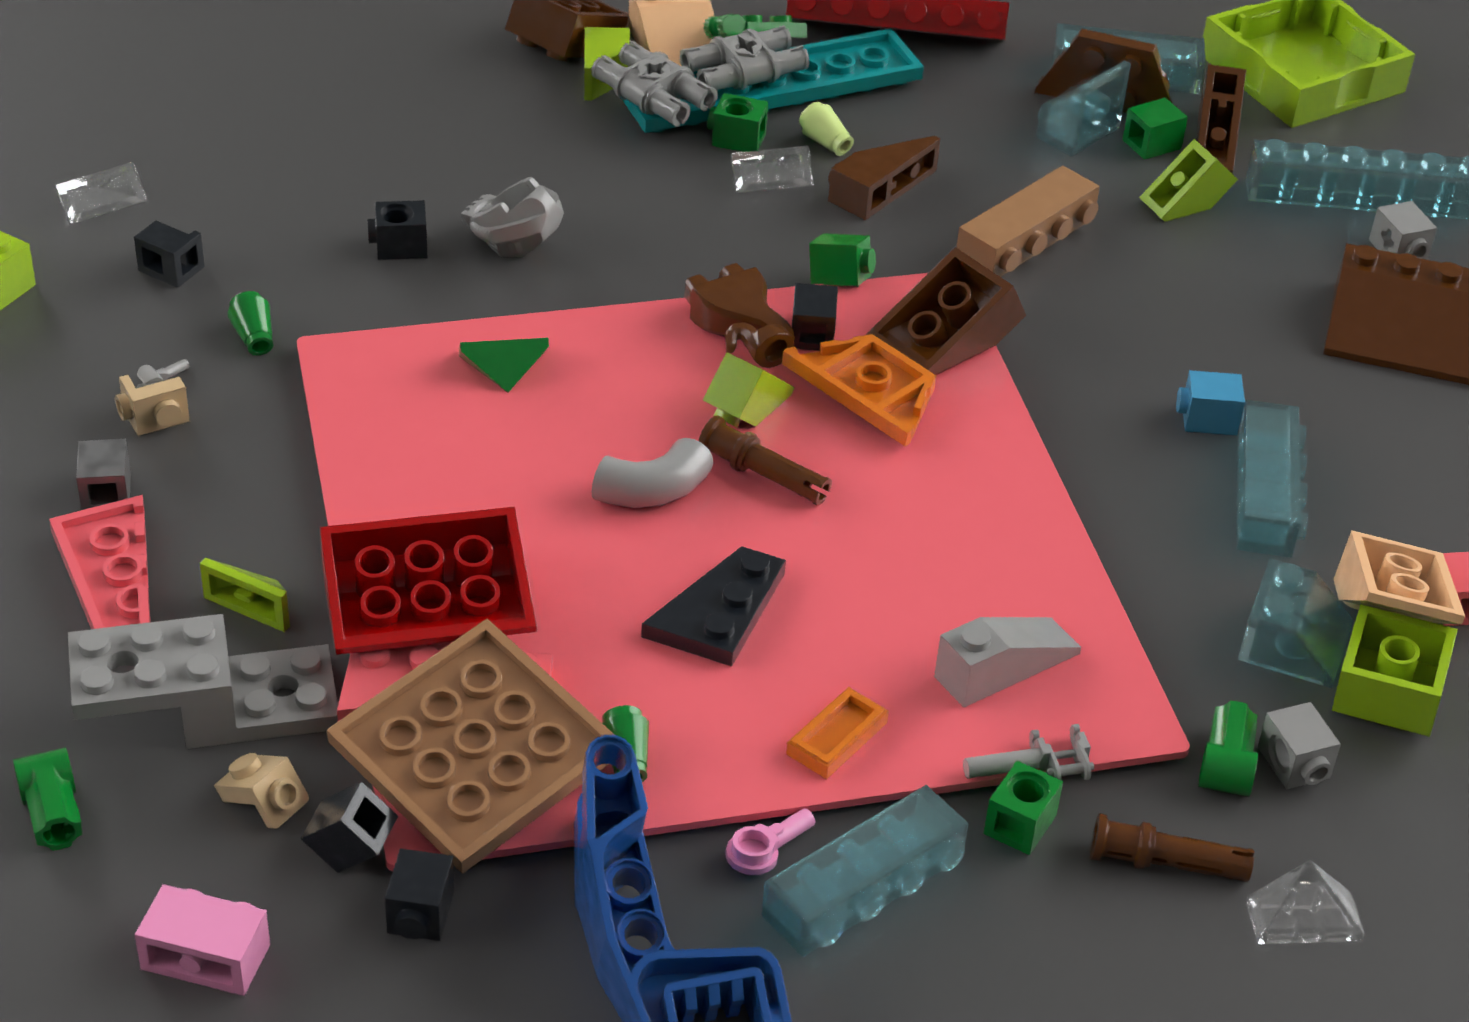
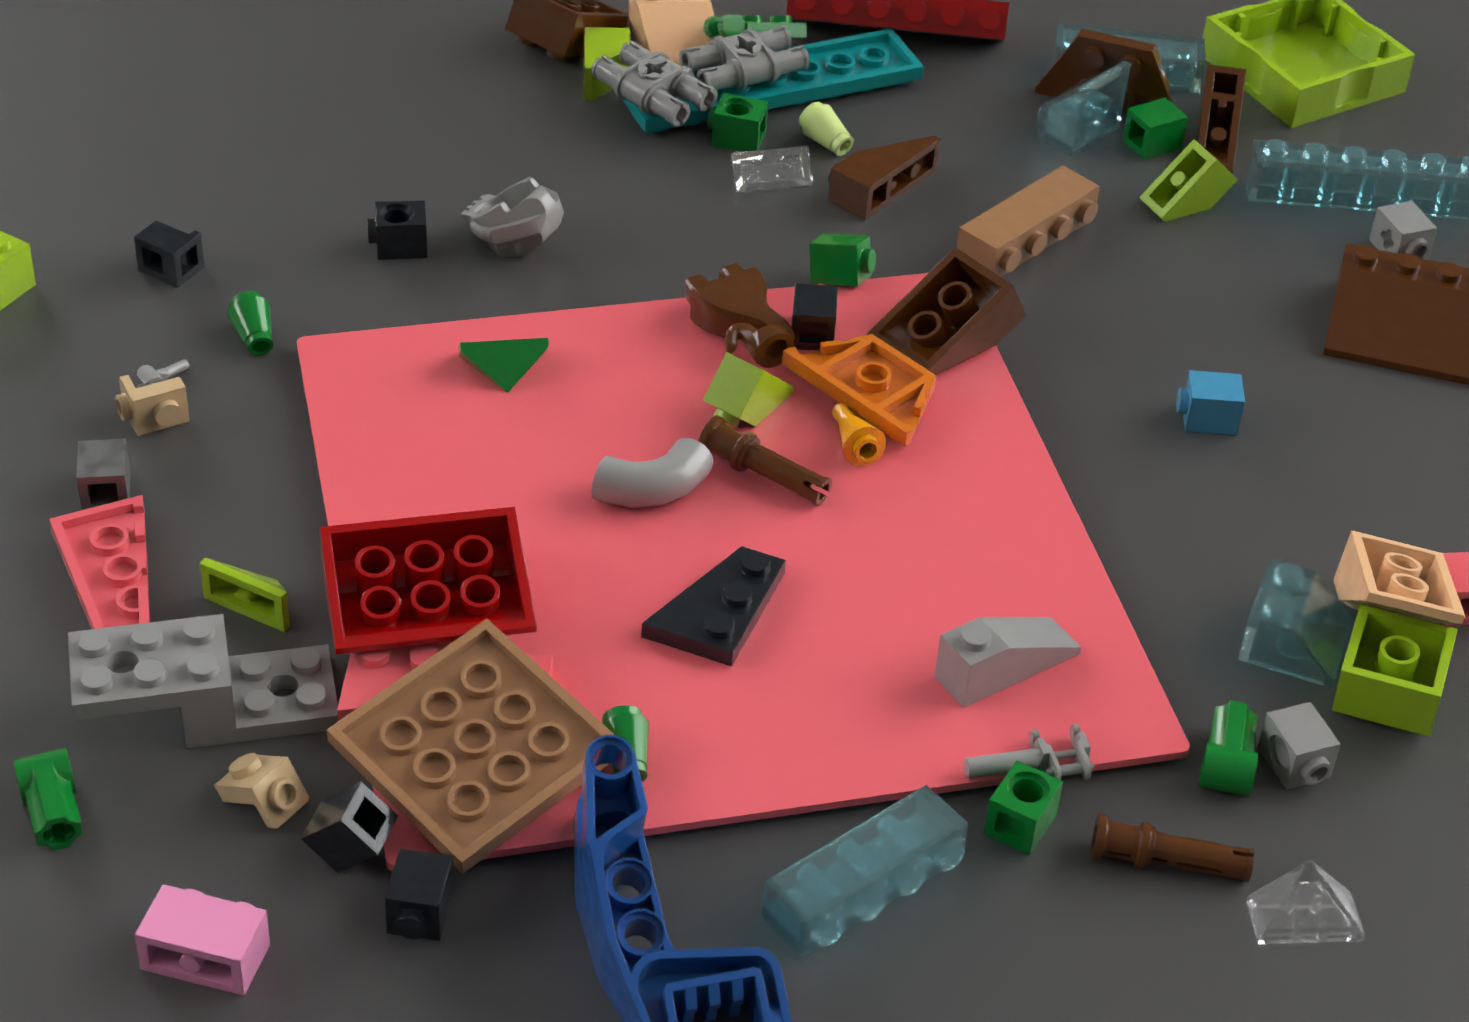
clear slope [55,162,148,225] -> none
bright pink plate [725,808,815,875] -> none
orange tile [786,687,889,779] -> none
clear light blue brick [1237,400,1308,558] -> none
none -> light orange cone [832,403,886,466]

